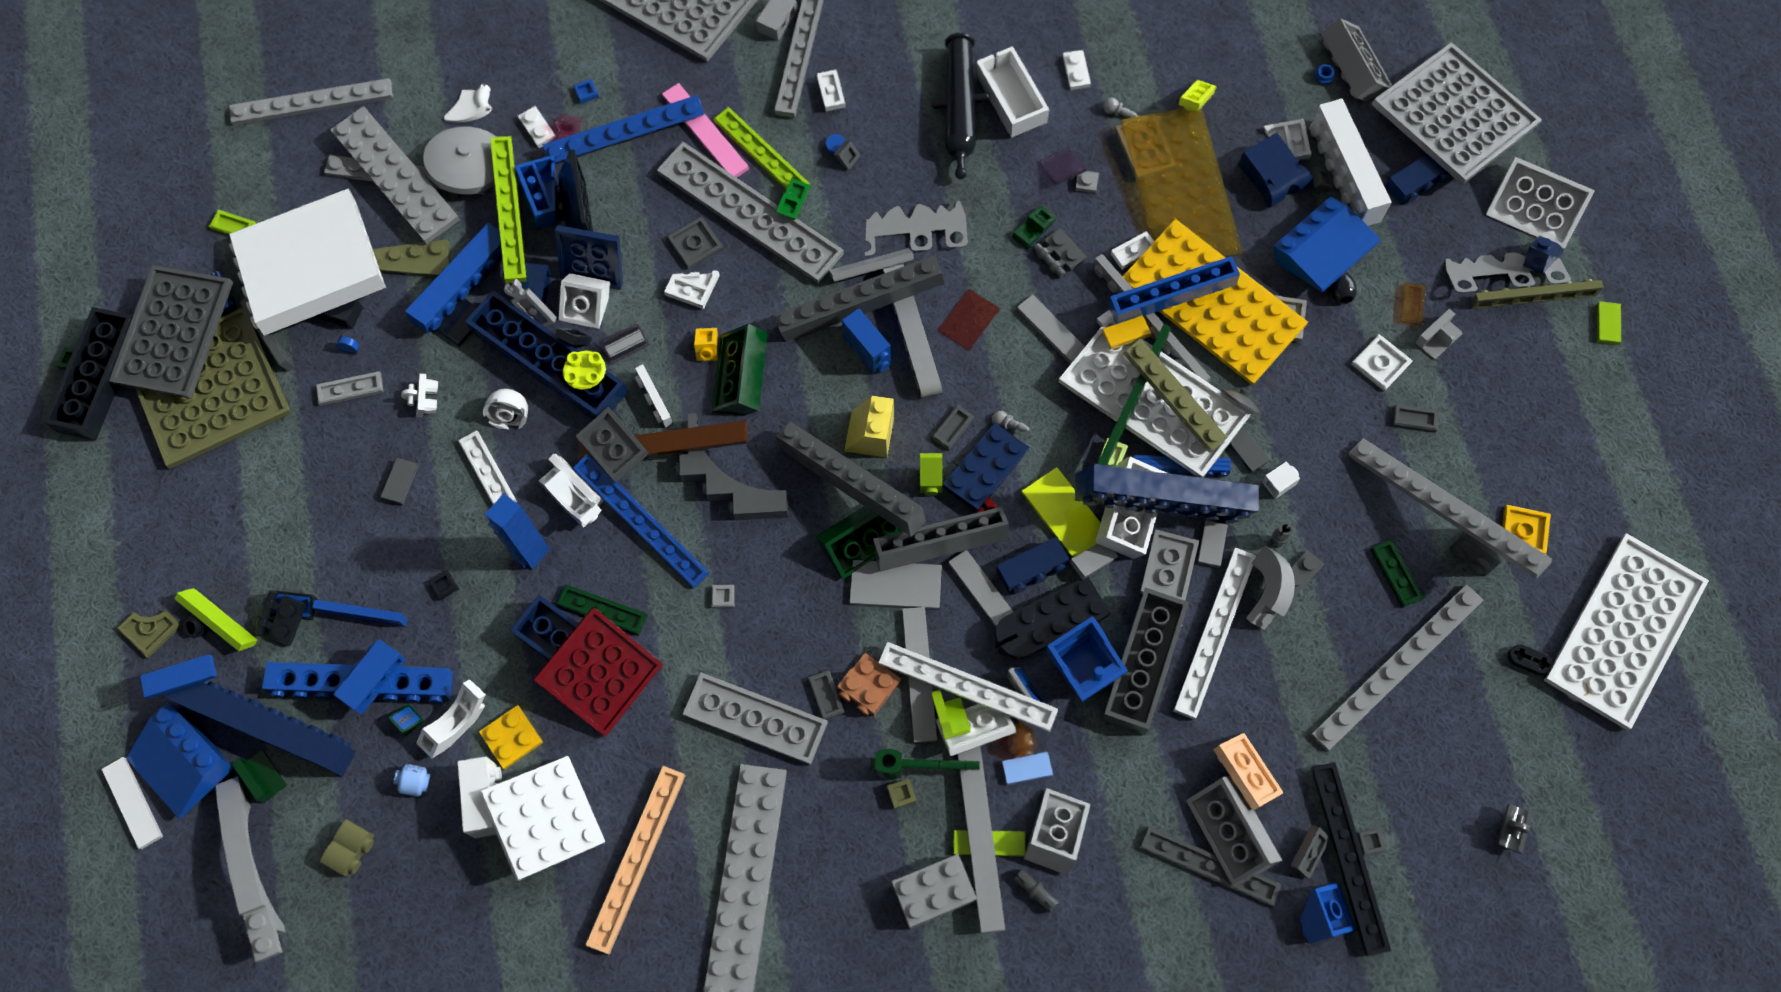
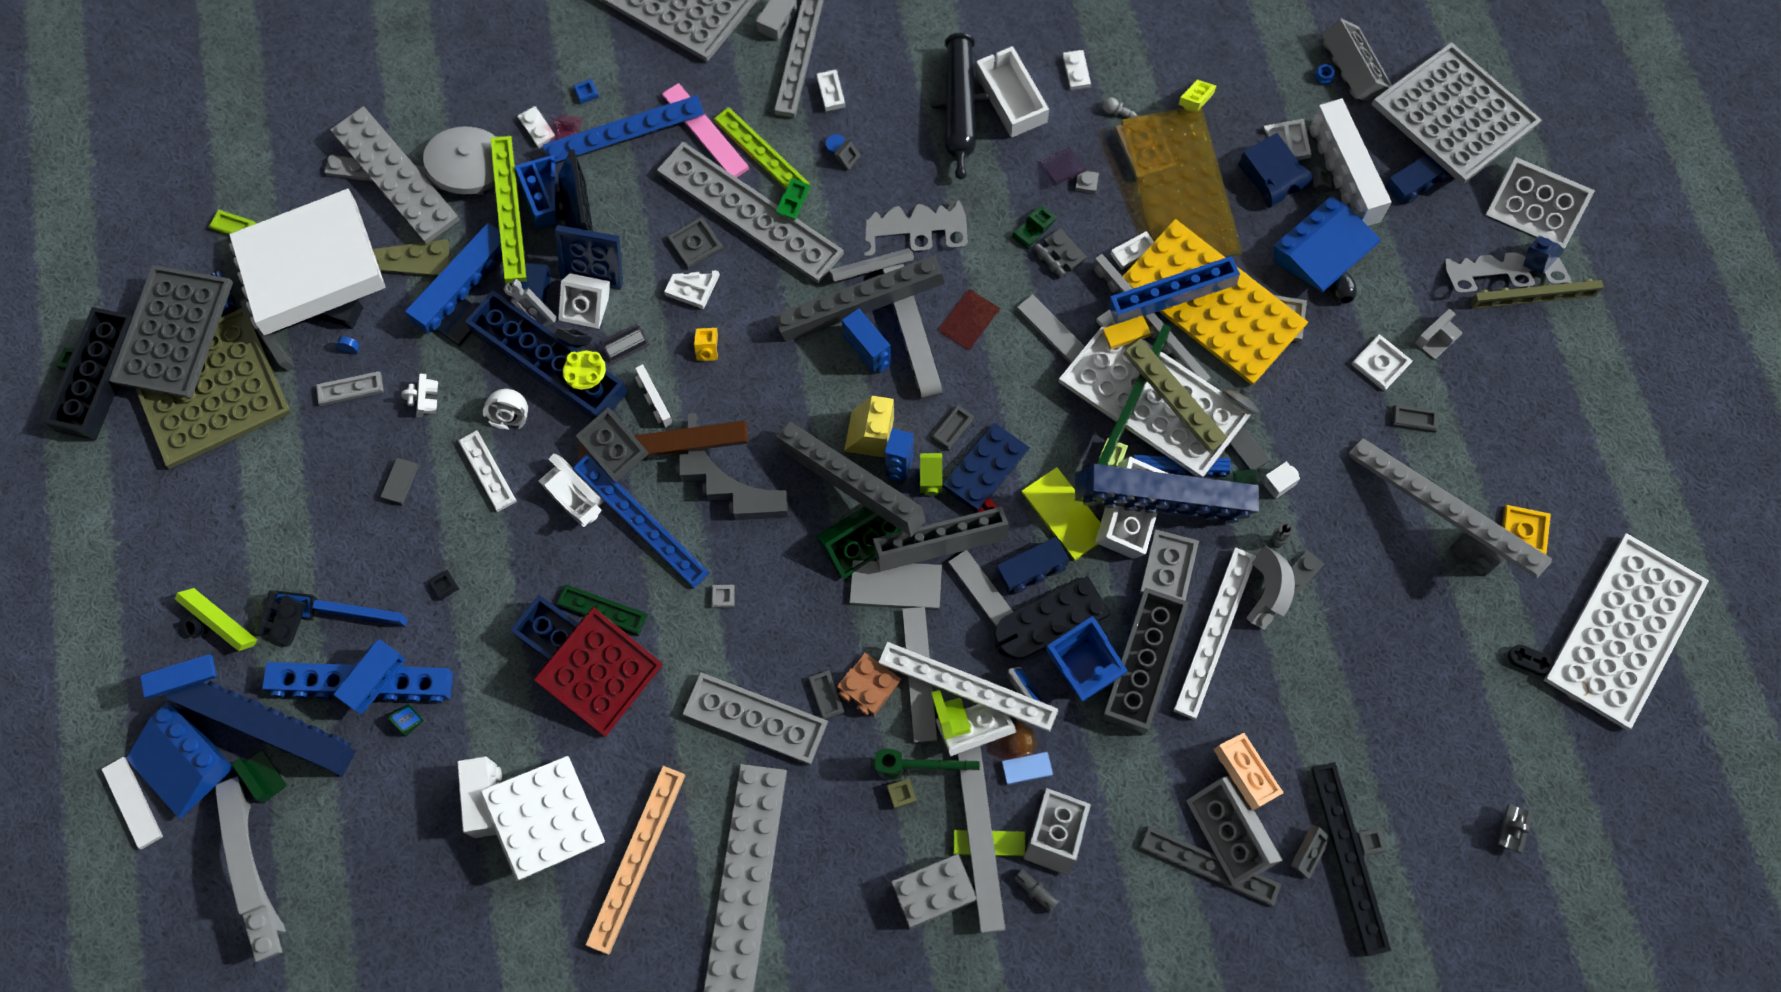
olive tile [117,610,182,658] -> none
light grey plate [230,78,393,125] -> none
olive brick [320,820,375,877] -> none
light blue head [393,764,430,797] -> none
white arch [416,680,485,758] -> none
white arm [444,84,492,123] -> none
yellow plate [479,705,544,770] -> none
blue brick [485,493,550,569] -> none
dark green slope [712,324,768,415] -> none
light grey bar [992,411,1029,431] -> none
light grey tile [1070,544,1119,580] -> none
light grey tile [1198,520,1228,568] -> none
blue slope [1300,883,1357,944] -> none
light grey plate [1311,584,1483,752] -> none
dark green tile [1370,540,1424,608] -> none
clear orange tile [1400,282,1426,325] -> none
lime tile [1597,301,1621,345] -> none
none -> blue brick [885,428,914,482]
none -> clear green tile [1233,469,1257,485]

